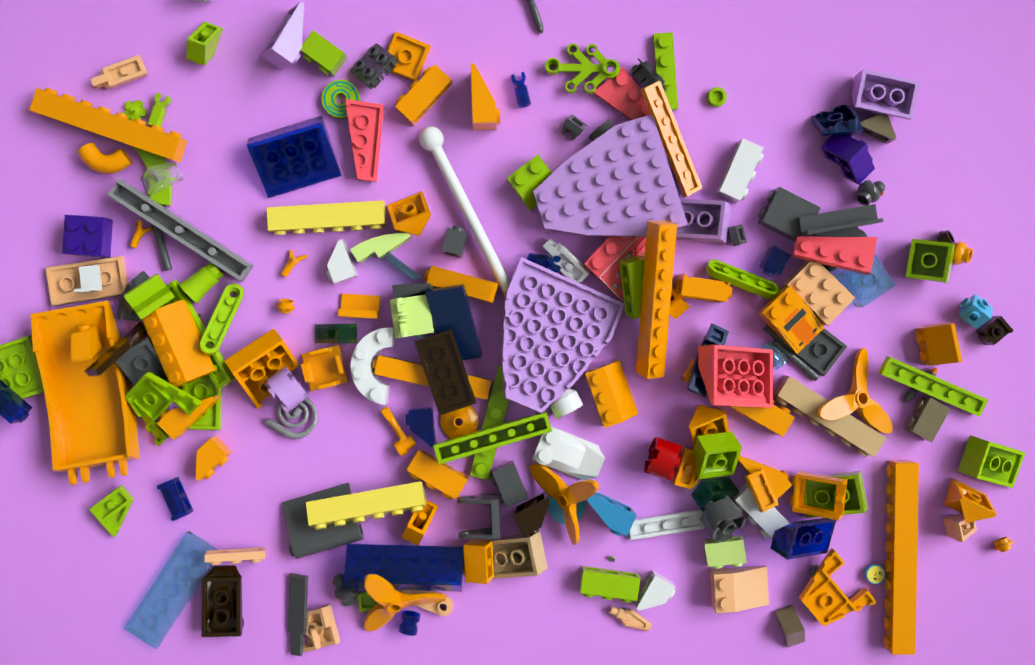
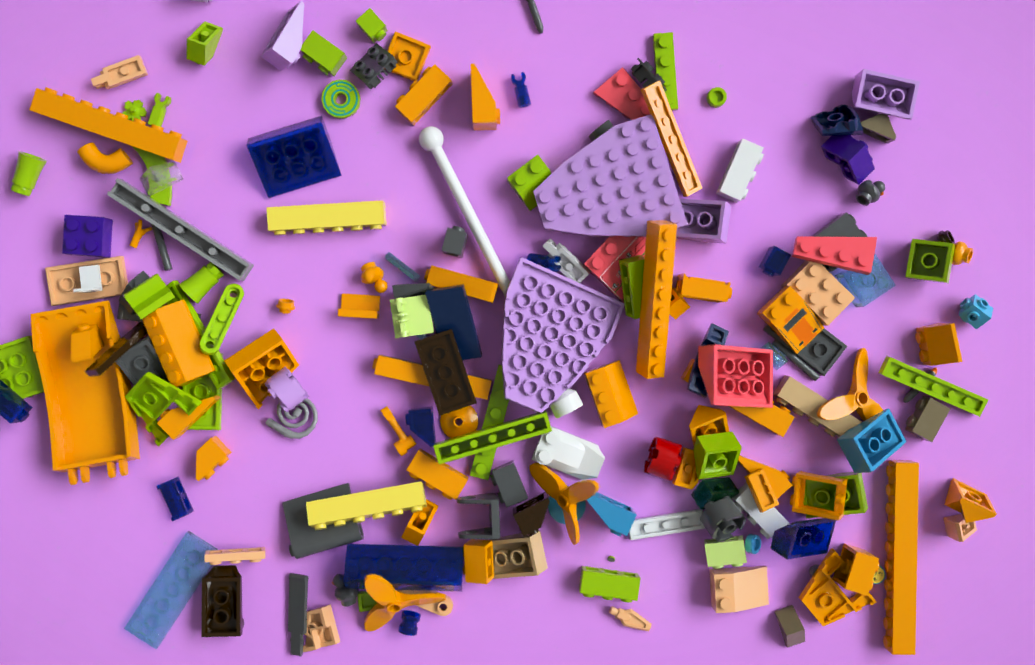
lime wing [89,485,134,537] -> none
light orange bar [281,250,308,277] -> none
light orange panel [301,345,349,391] -> none
clear green slope [315,324,357,344] -> none
white slope [326,239,358,284] -> none
coral wing [345,99,384,182] -> none
yellowish green slope [350,233,412,263] -> none
white brick [351,328,395,405] -> none
light orange slope [387,191,431,236] -> none
lime plant [545,43,620,94] -> none
dark grey tile [562,114,587,140] -> none
white slope [634,571,675,611] -> none
lime plate [705,259,780,299] -> none
dark grey plate [728,224,747,246] -> none
dark grey brick [758,187,821,242] -> none
dark grey panel [797,204,884,236] -> none
lime slope [958,435,1025,488] -> none
dark brown brick [975,316,1014,345] -> none
light orange plate [993,536,1013,553] -> none
none -> lime plant [11,151,47,196]
none -> lime brick [356,8,388,43]
none -> light orange animal [361,262,388,293]
none -> medium azure tile [745,534,761,554]
none -> light orange brick [833,543,879,596]
none -> dark azure slope [837,409,907,473]

